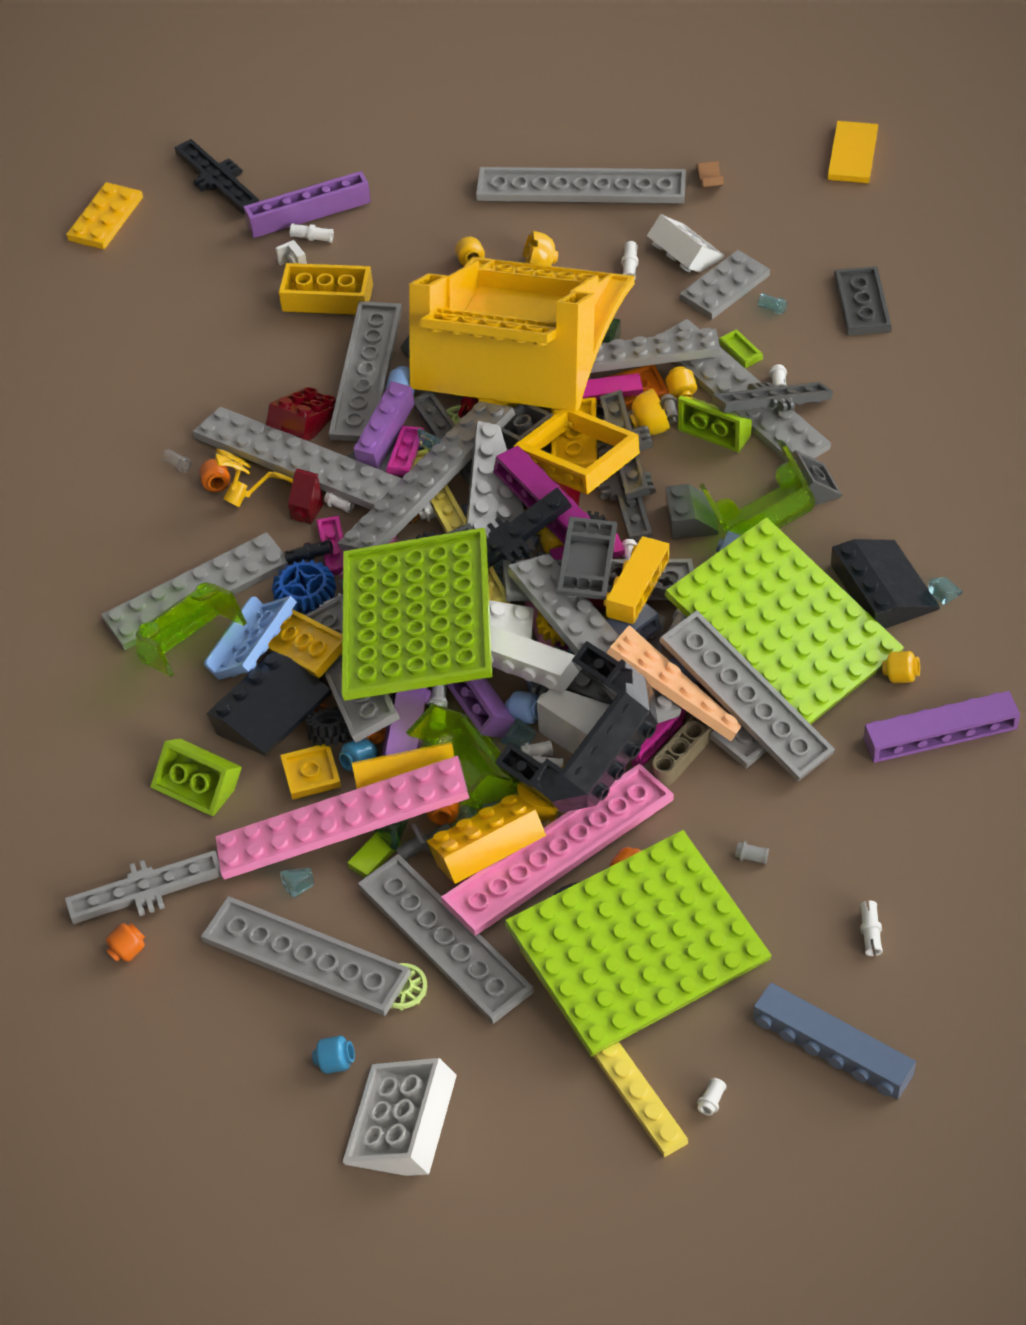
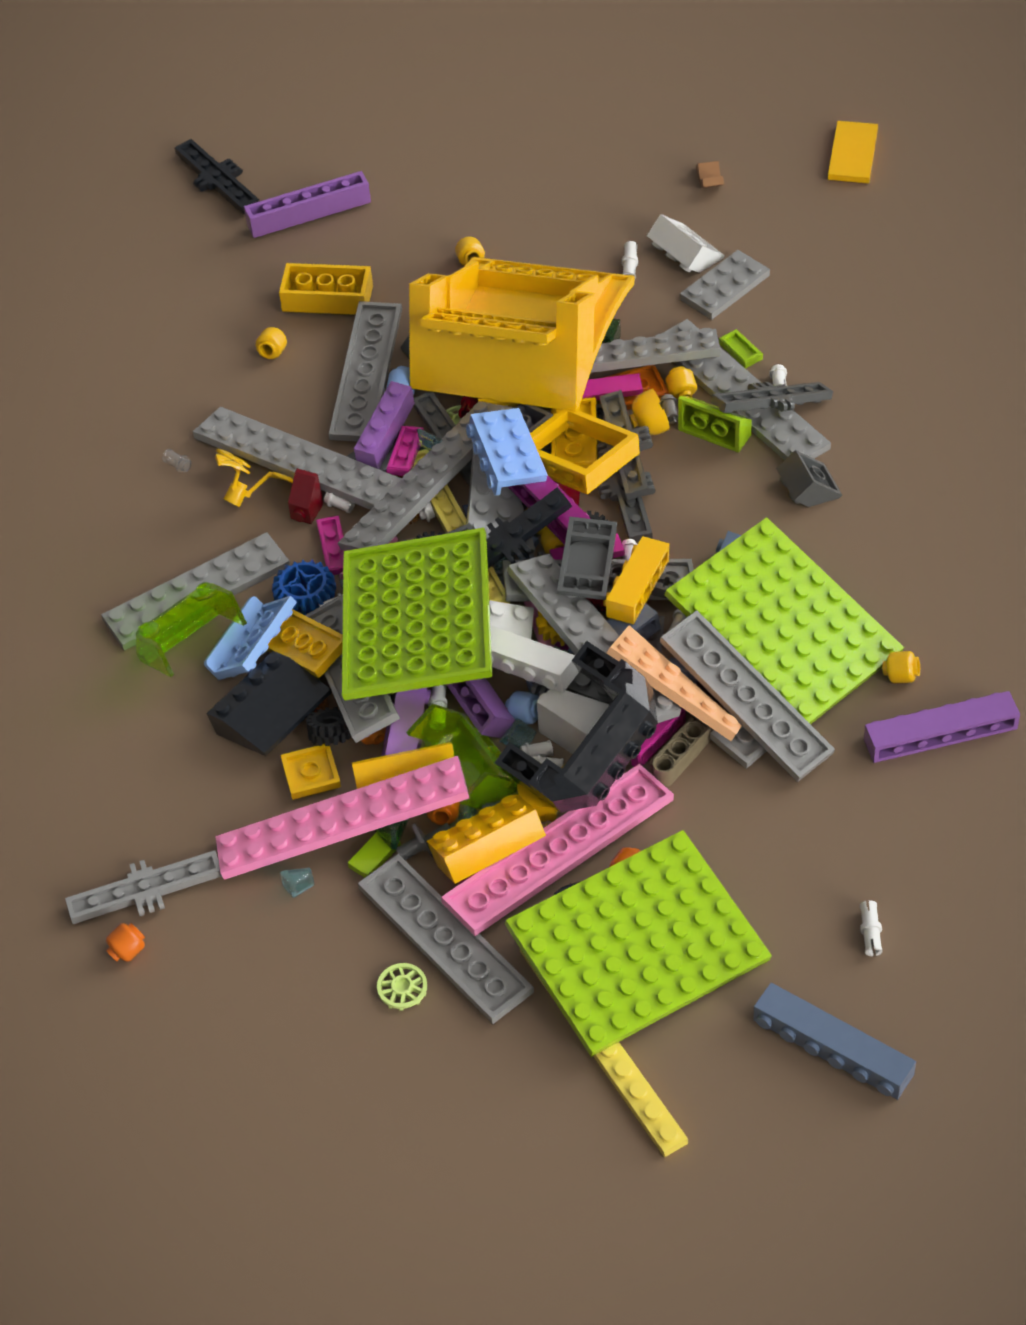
yellow plate [66,182,143,250] -> none
lime slope [150,738,242,816] -> none
orange head [199,459,230,493] -> none
light grey plate [201,896,411,1016] -> none
dark red slope [266,387,336,441] -> none
white bracket [275,240,307,265] -> none
black pin [285,539,334,565] -> none
white pin [290,223,334,243] -> none
dark azure head [312,1036,355,1074] -> none
dark azure head [339,738,377,773] -> none
white slope [343,1058,457,1176] -> none
light grey plate [476,167,686,204] -> none
yellow cylinder [522,230,558,266] -> none
dark grey slope [666,484,719,540] -> none
white pin [697,1078,726,1116] -> none
clear neon green windscreen [699,440,815,535] -> none
light grey pin [735,841,769,865] -> none
clear light blue pin [758,293,788,314] -> none
black slope [831,539,940,629] -> none
dark grey tile [834,266,892,336] -> none
clear light blue slope [928,577,963,605] -> none
none -> yellow head [255,327,287,359]
none -> light blue bracket [466,408,548,496]

